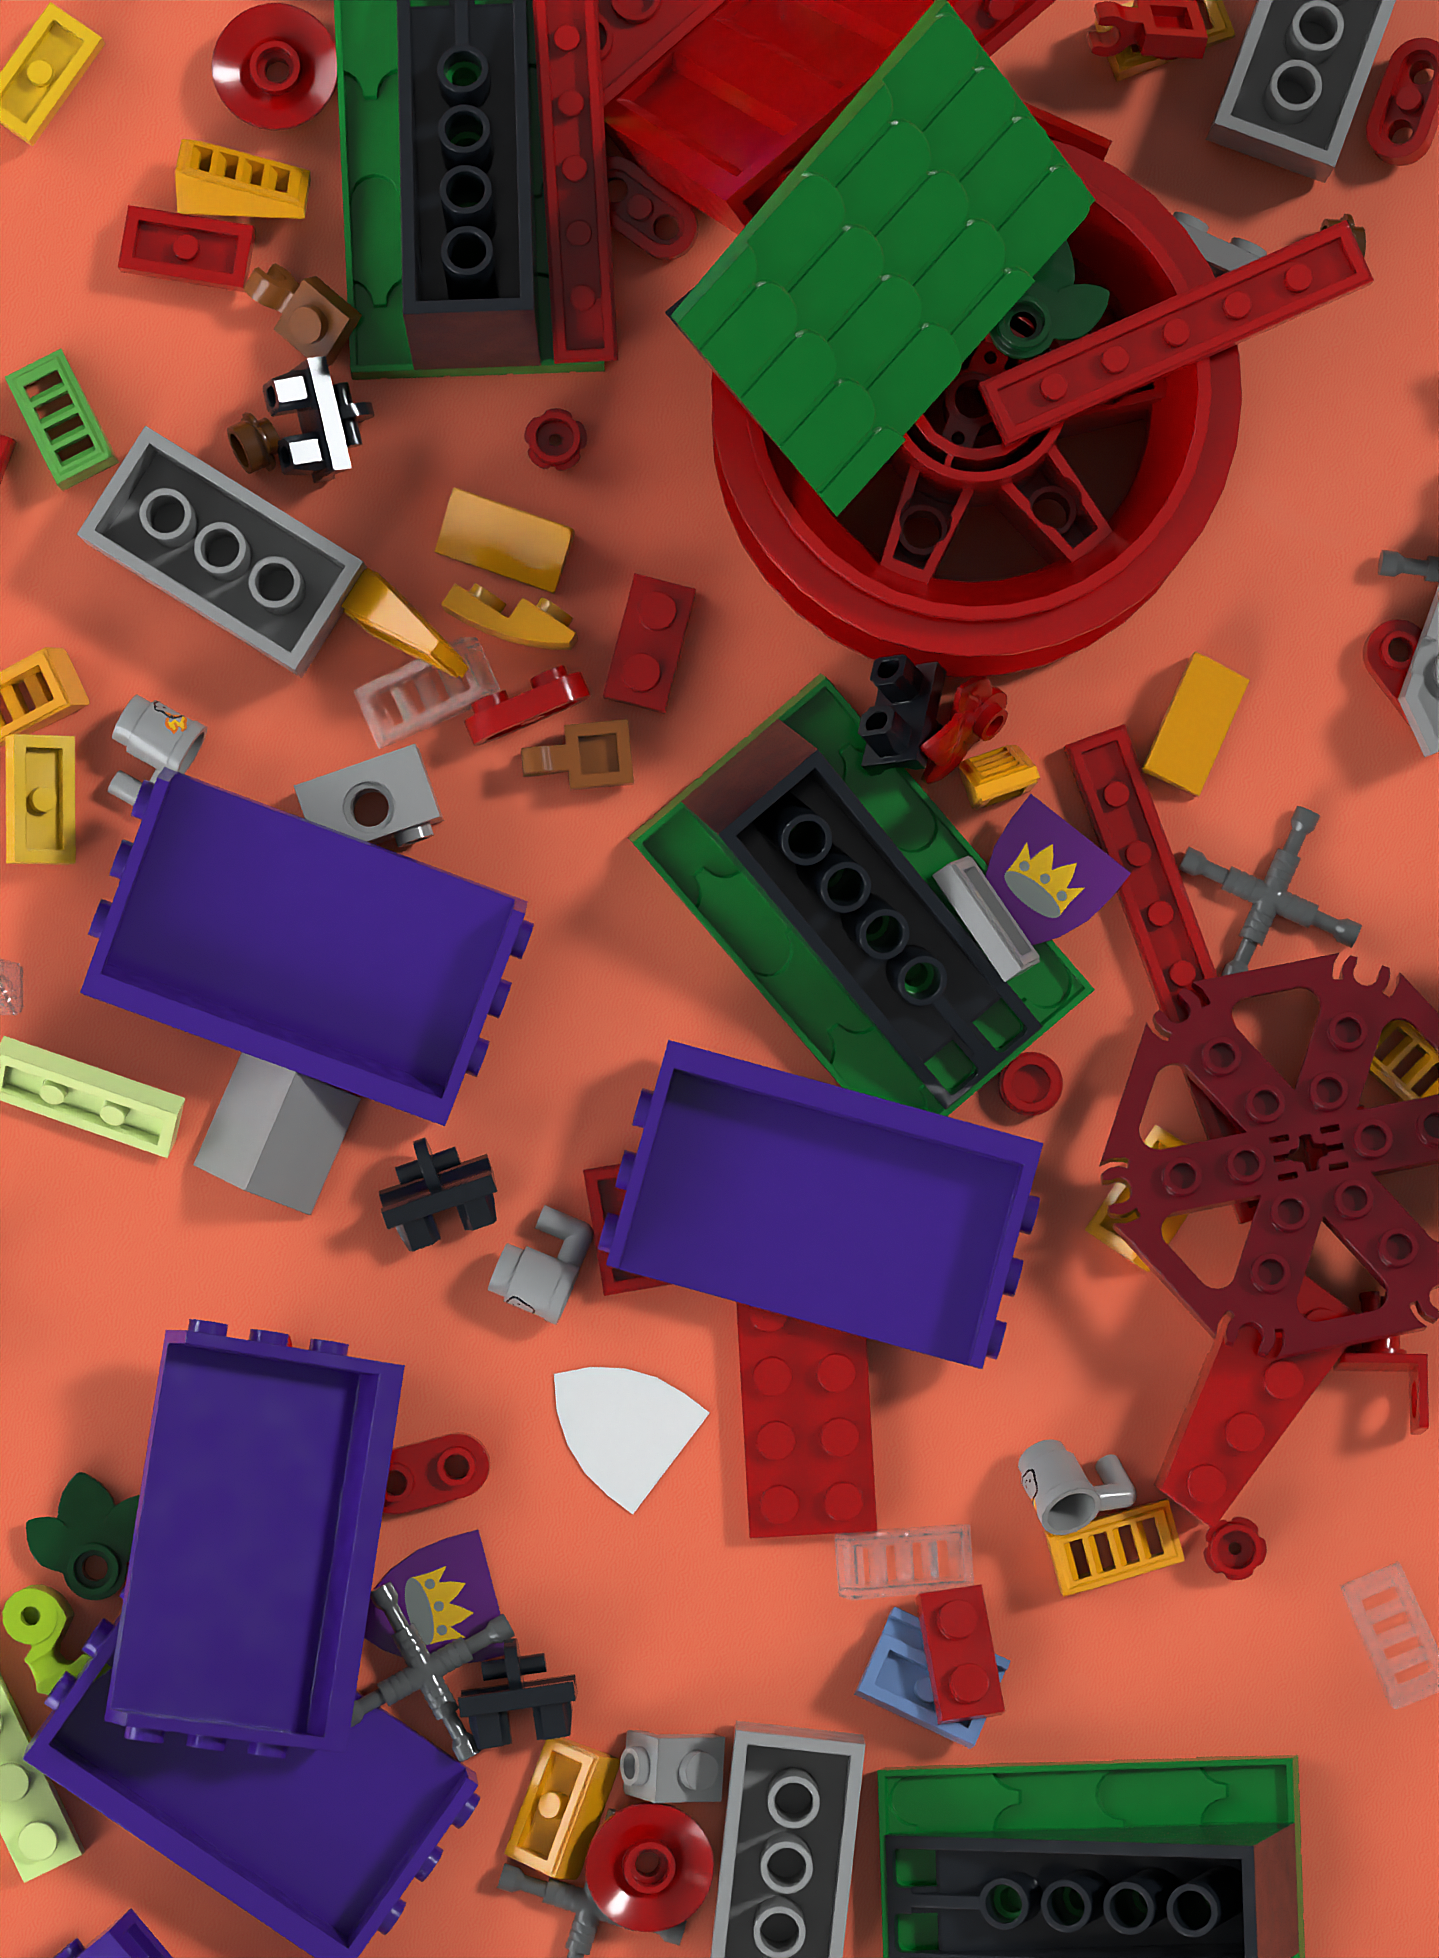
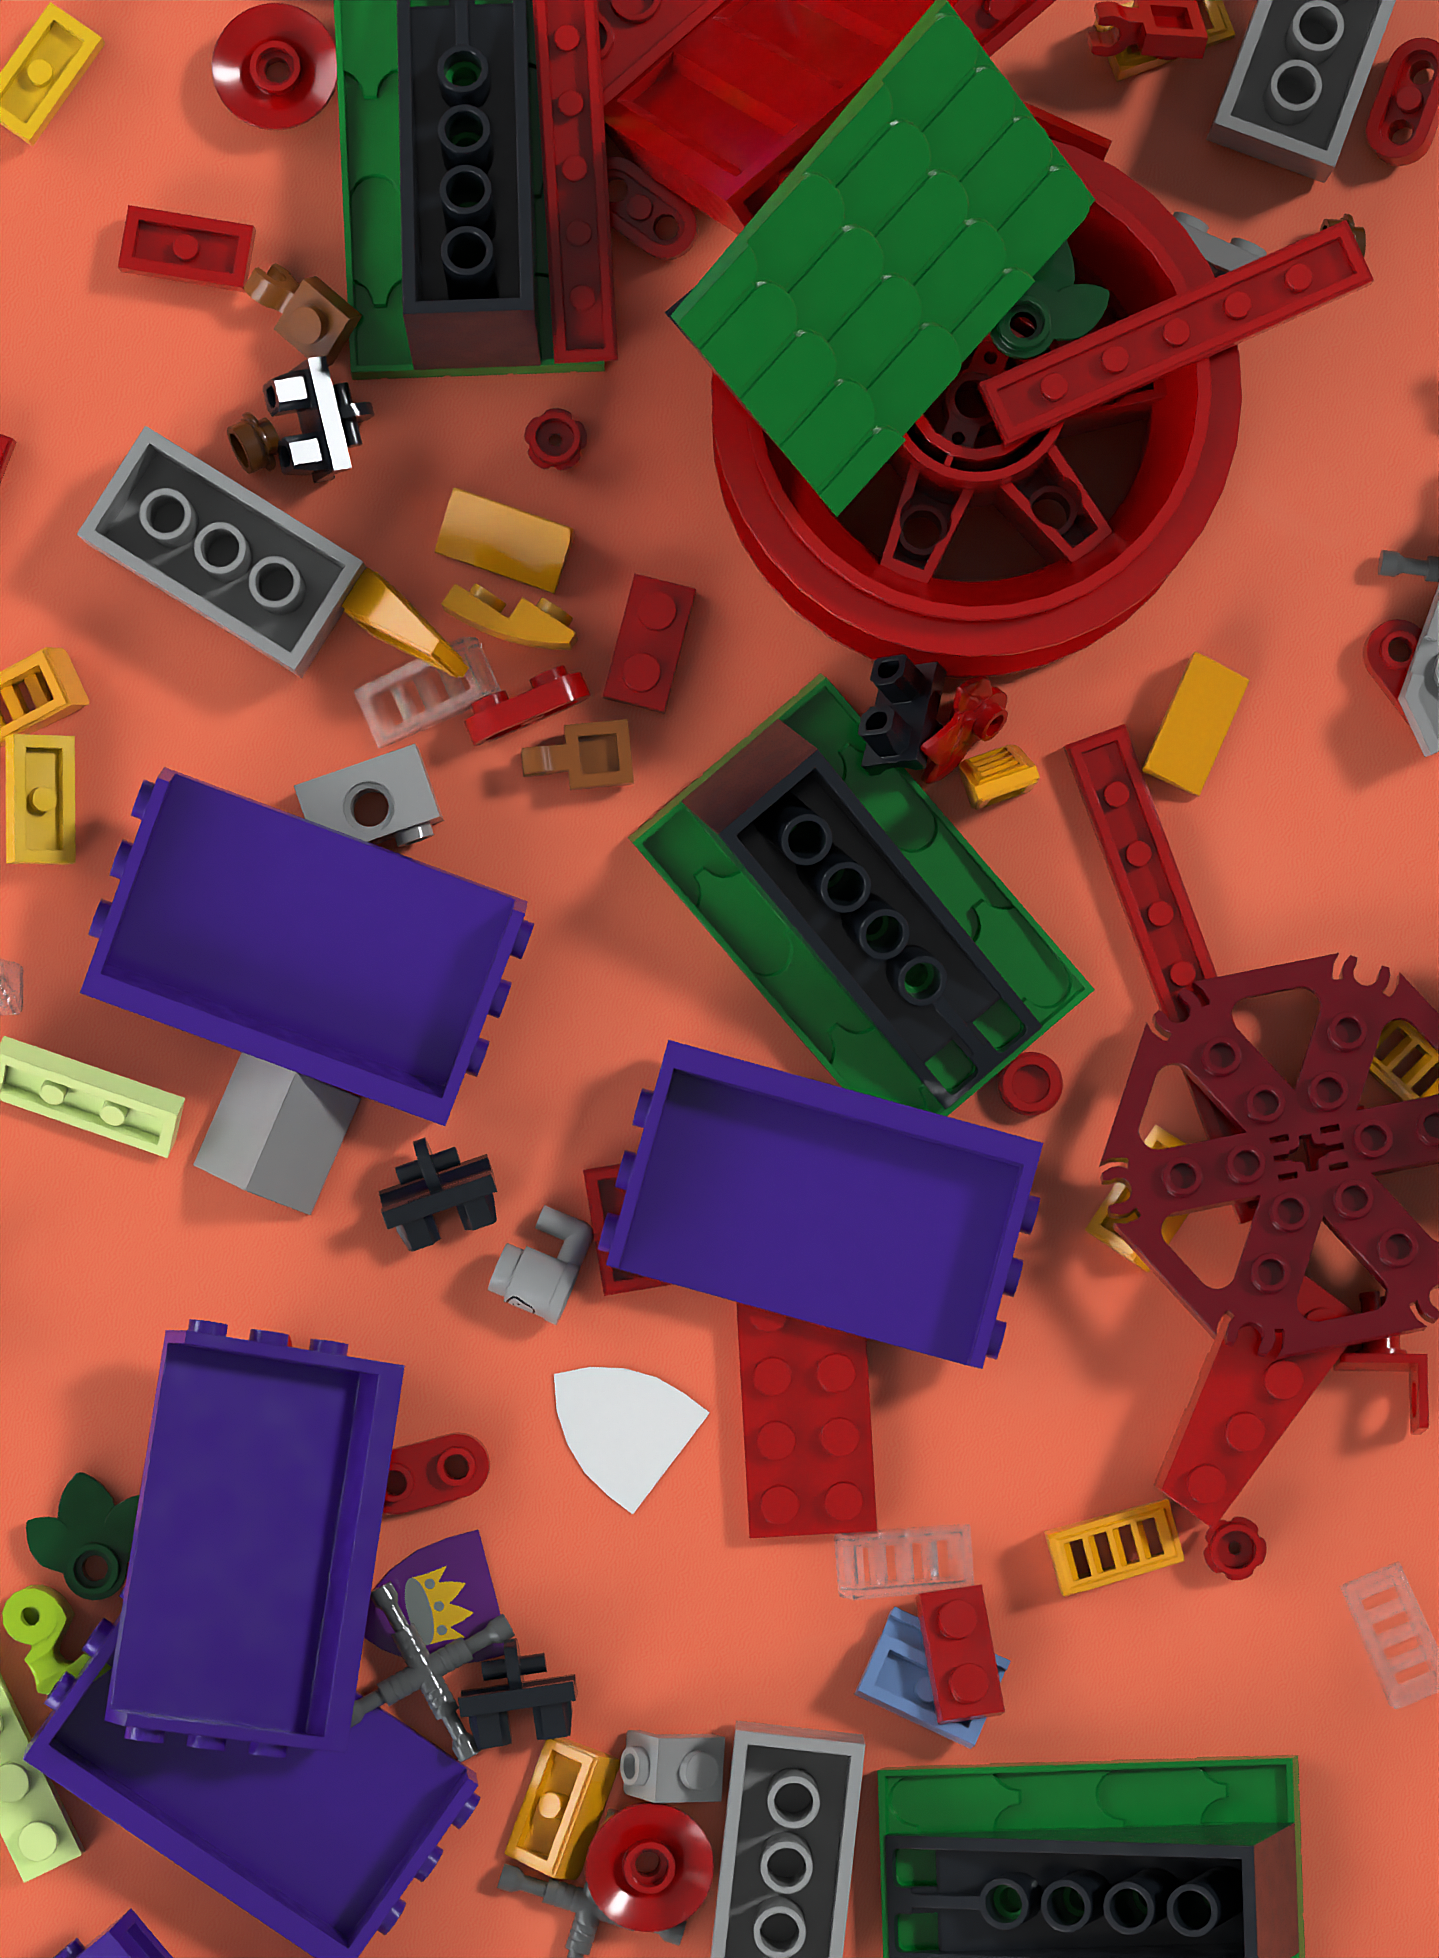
bright green slope [5,349,120,491] -> none
light grey piece [108,695,208,806] -> none
light orange slope [175,139,311,219] -> none
light grey tile [932,856,1040,982] -> none
dark purple sticker [985,794,1131,945] -> none
light grey piece [1018,1439,1137,1535] -> none
dark grey piece [1178,806,1362,976] -> none

